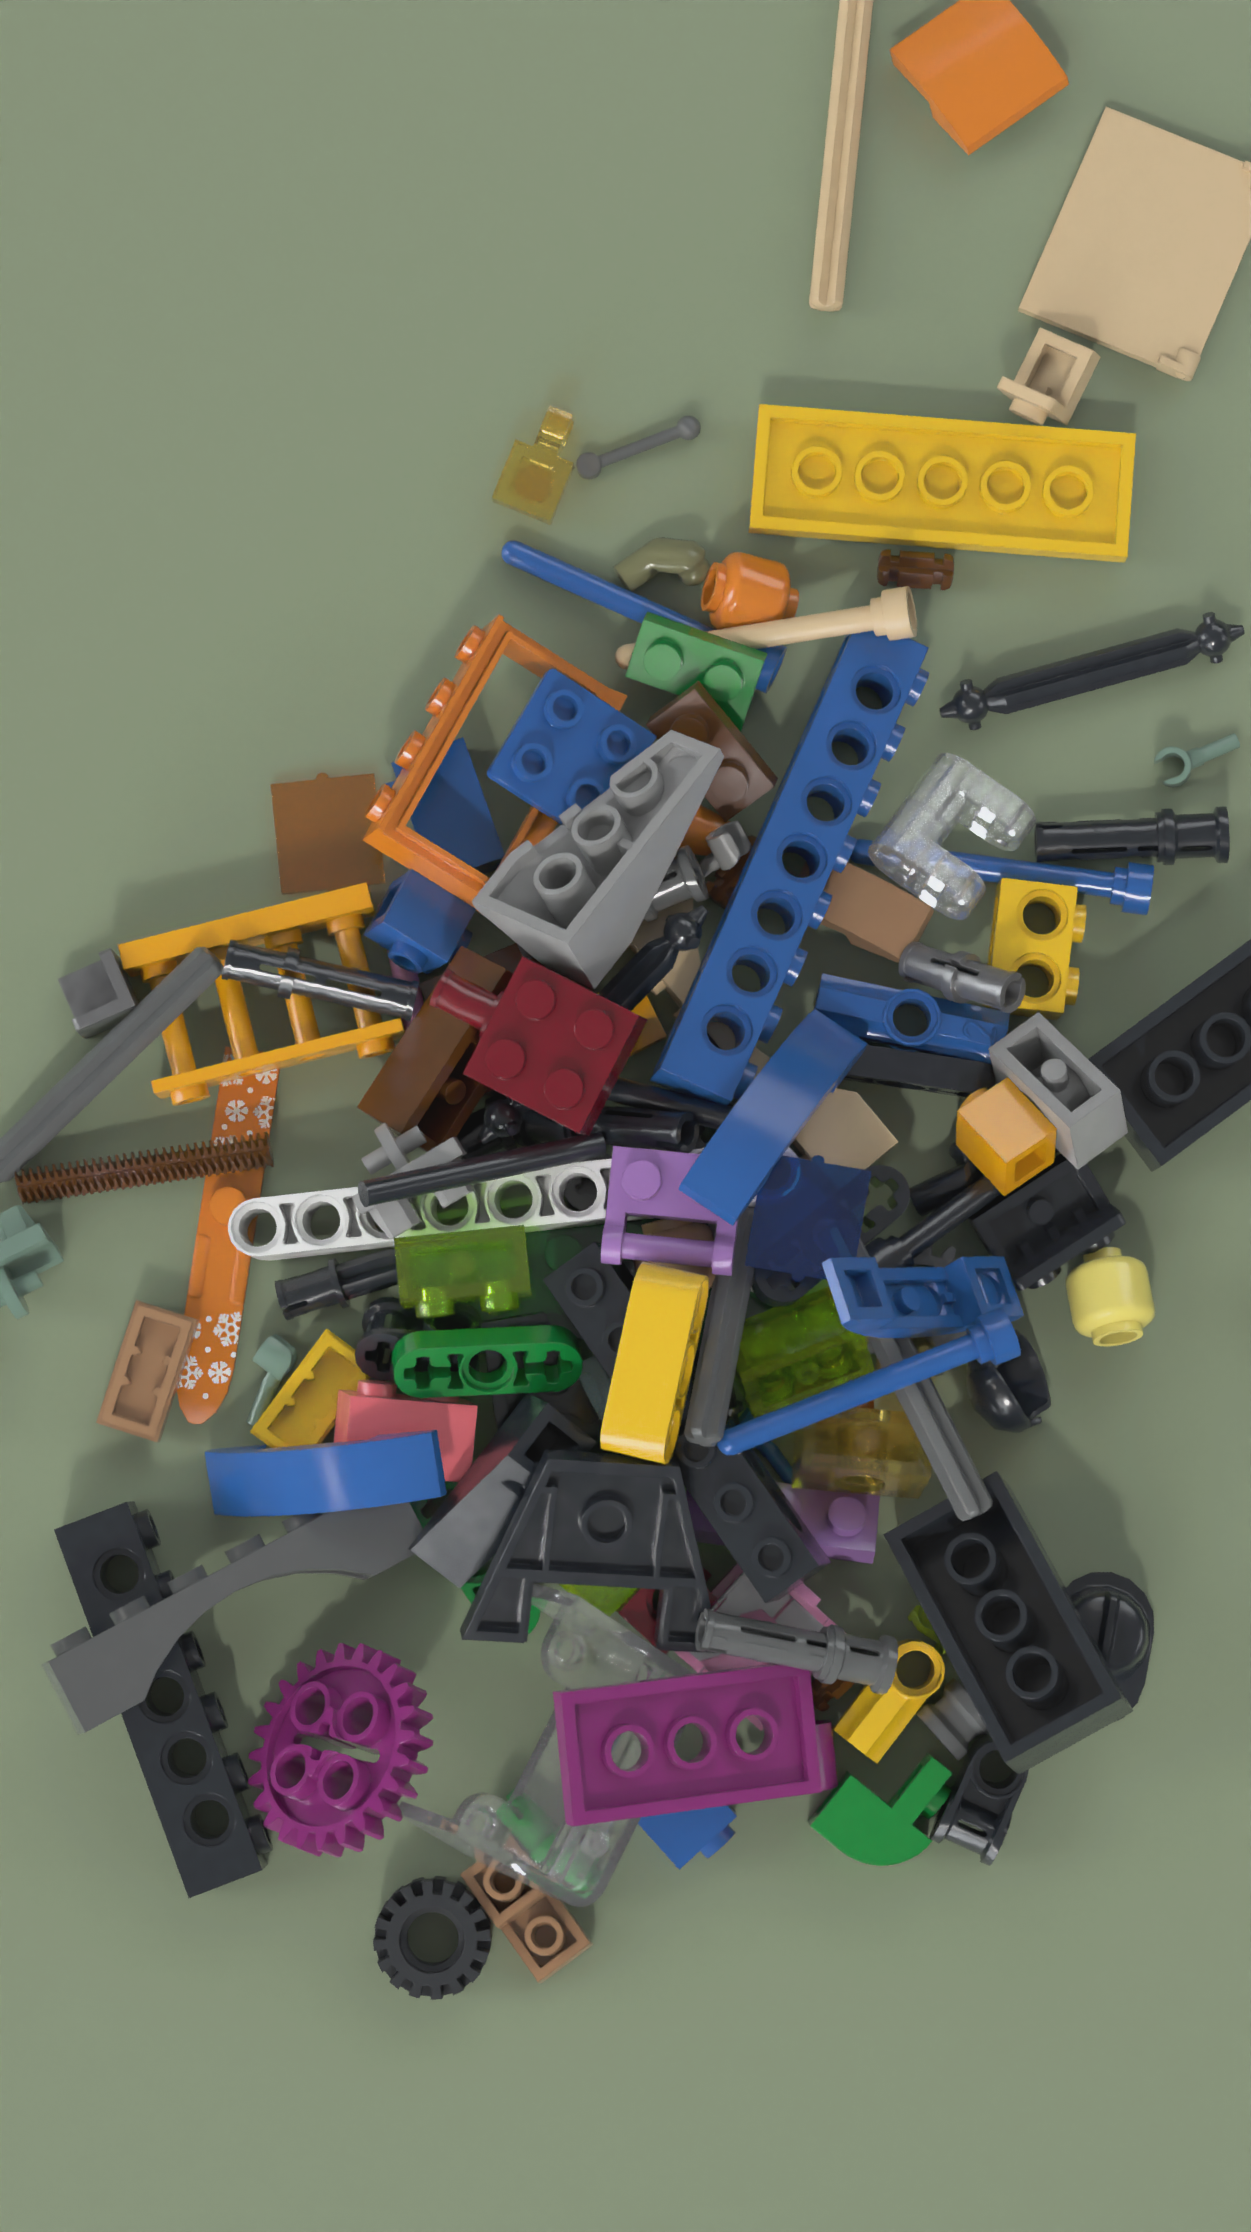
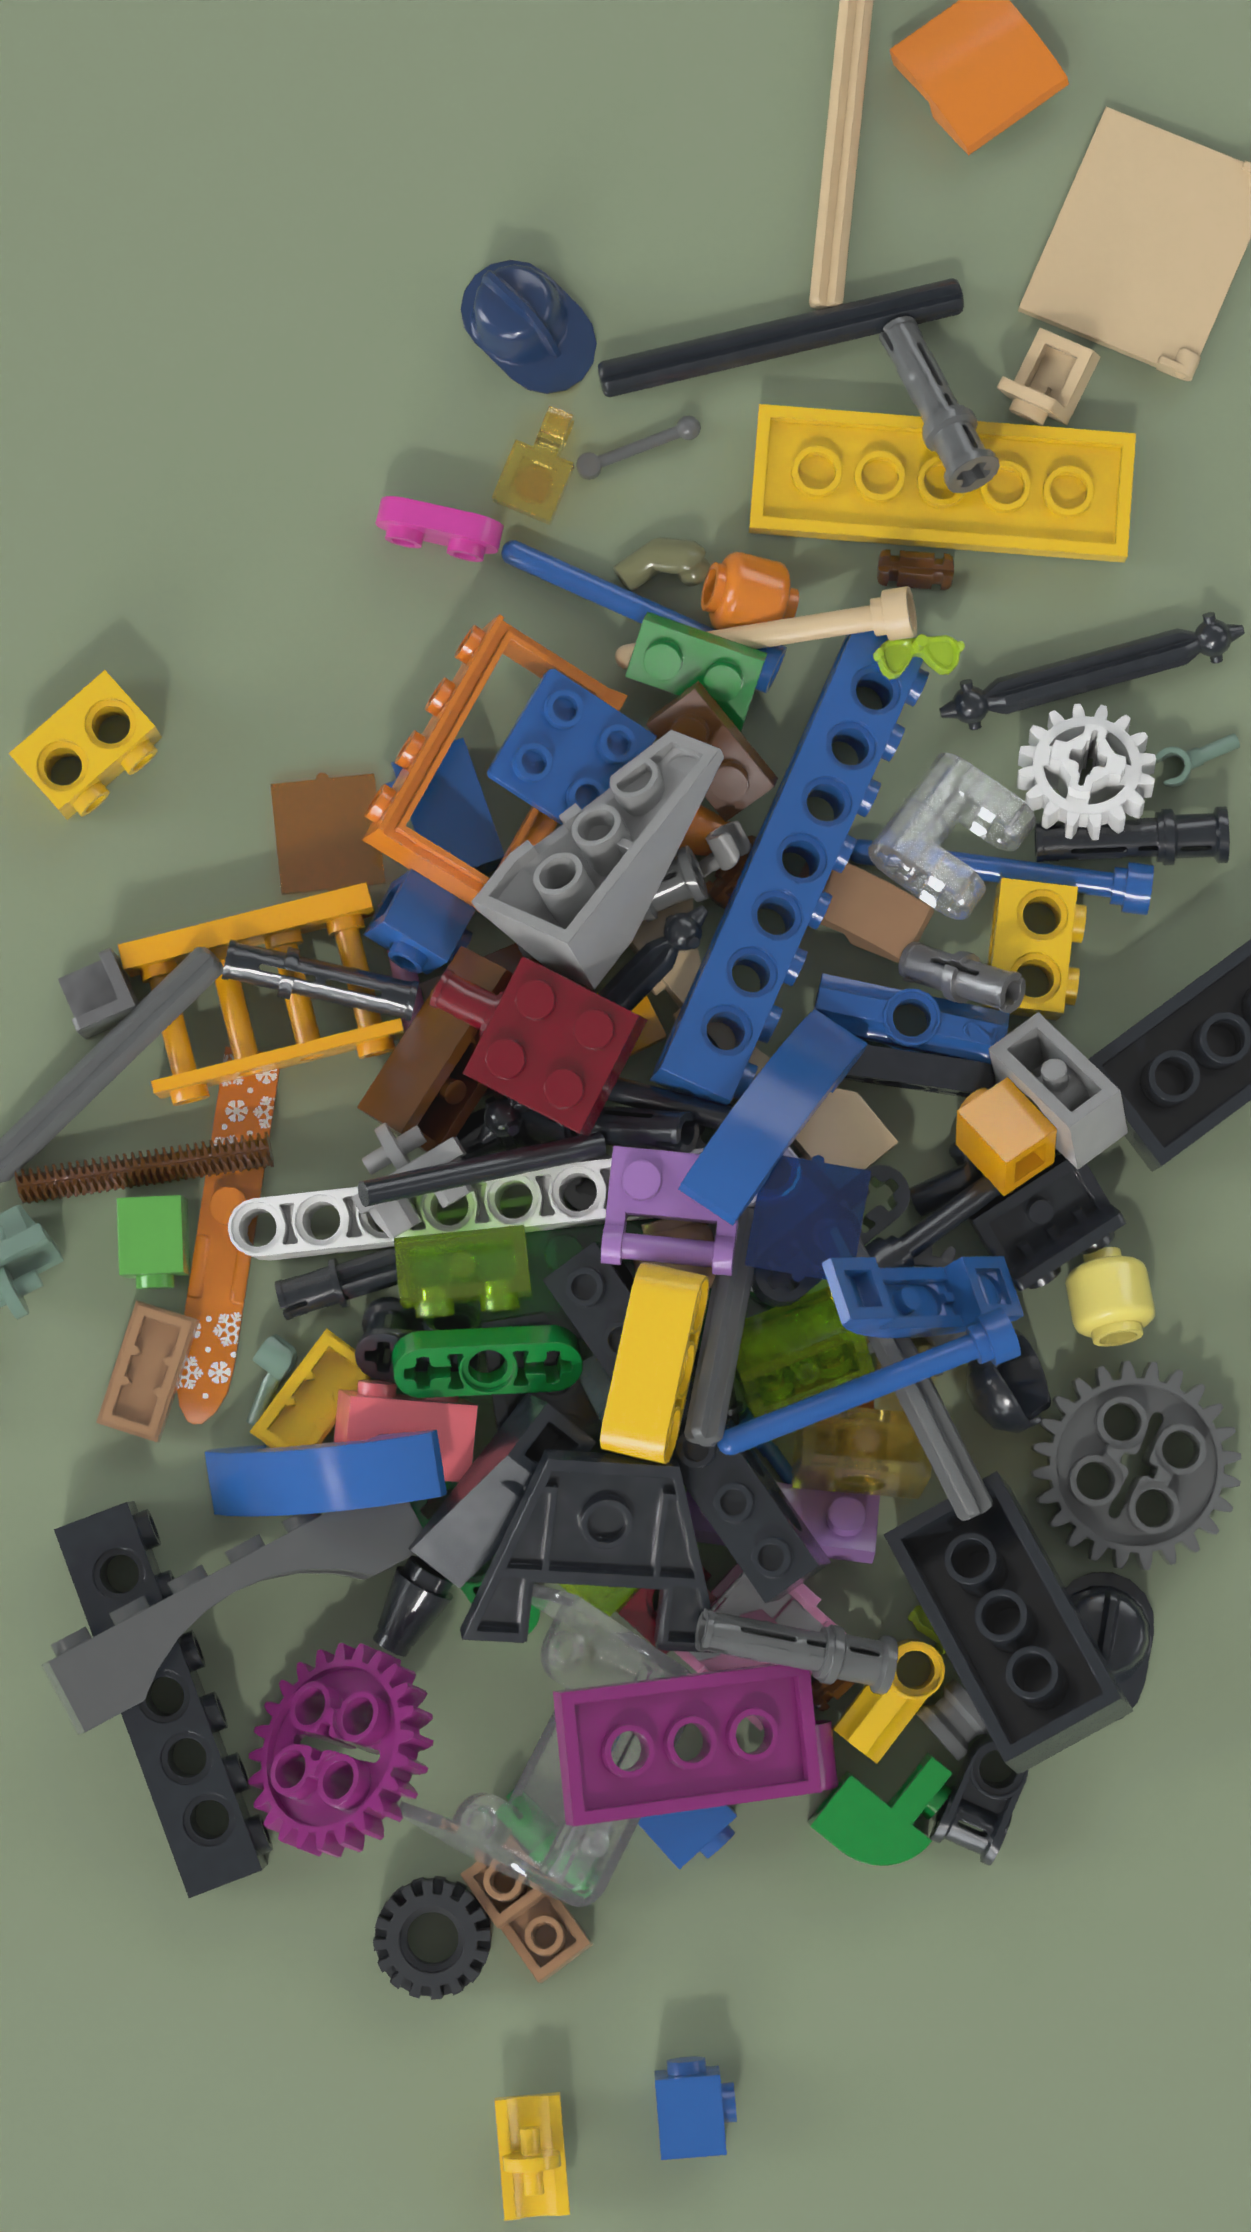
none -> yellow brick [9,670,162,820]
none -> bright green brick [116,1195,190,1289]
none -> black cone [373,1555,453,1657]
none -> dark pink plate [375,496,504,562]
none -> dark blue piece [461,260,597,394]
none -> yellow hips [495,2092,570,2221]
none -> black axle [598,278,964,397]
none -> blue brick [654,2056,737,2160]
none -> lime piece [873,634,965,680]
none -> dark grey pin [879,316,1000,493]
none -> white gear [1017,703,1156,840]
none -> dark grey gear [1030,1361,1242,1570]

